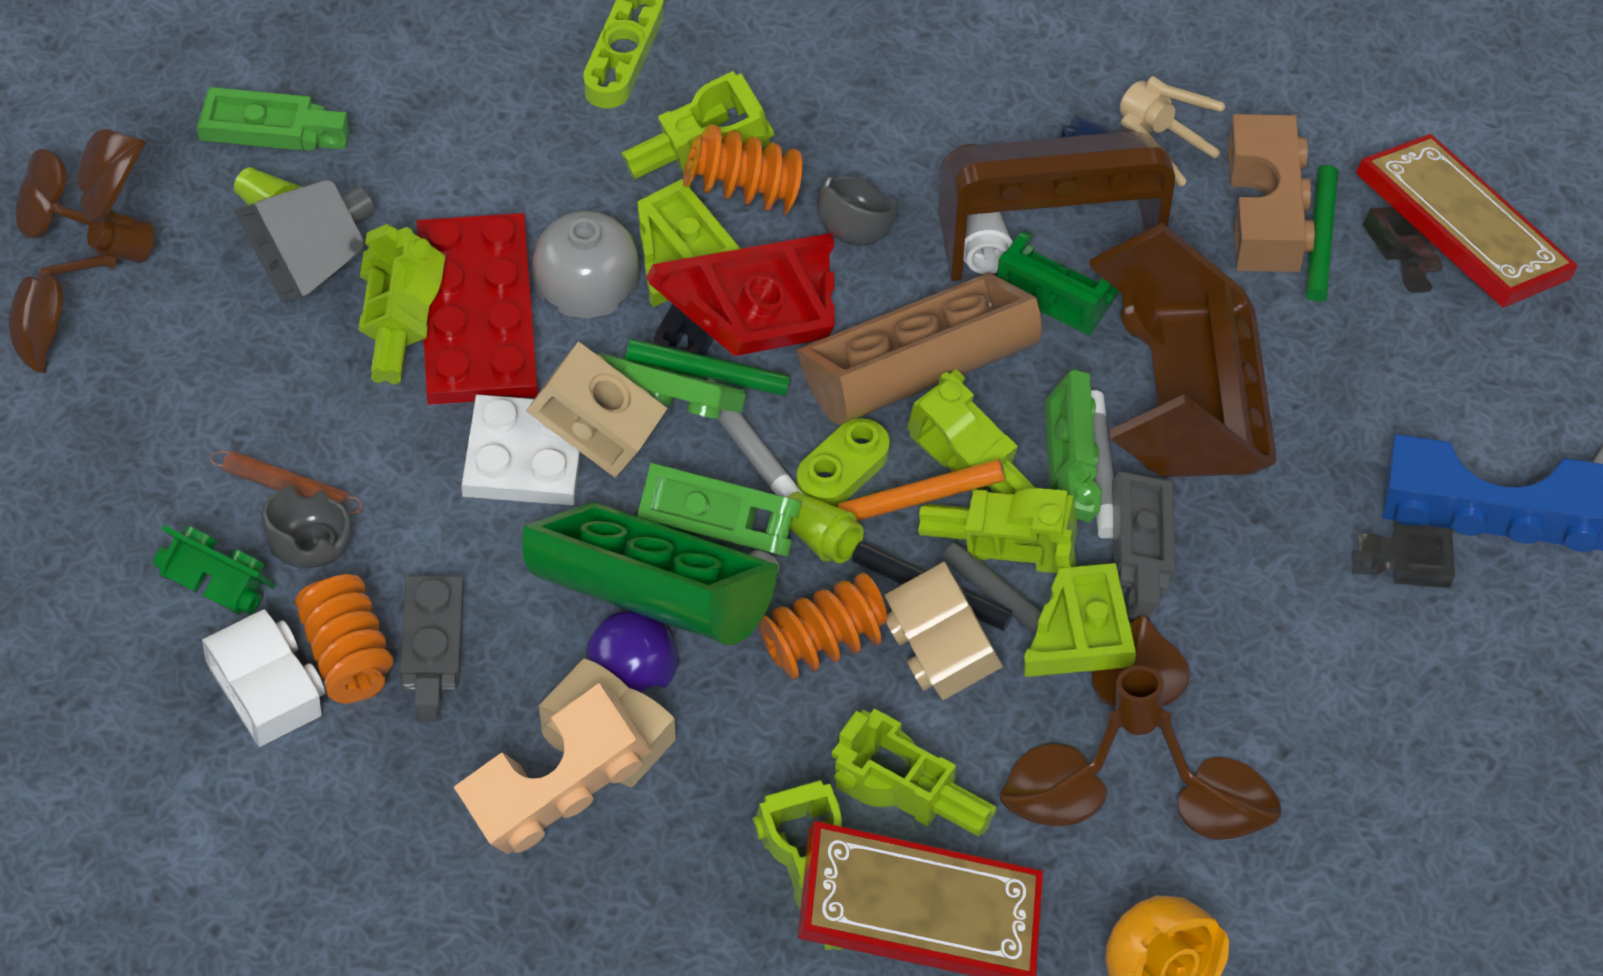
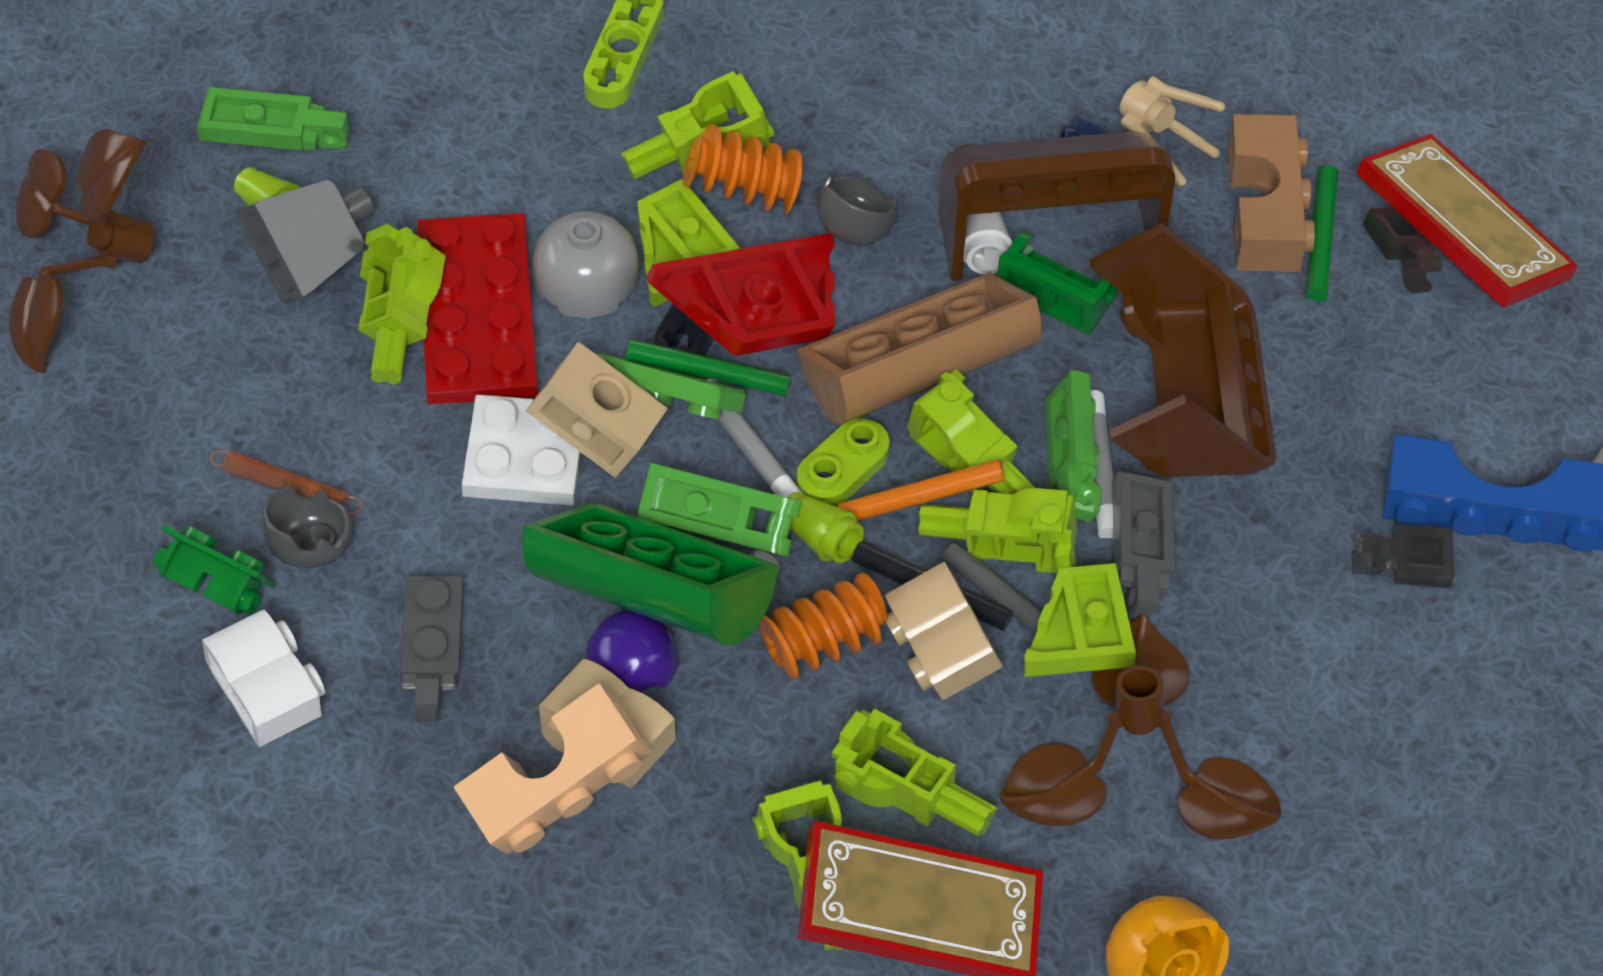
orange piece [294,574,393,704] -> none

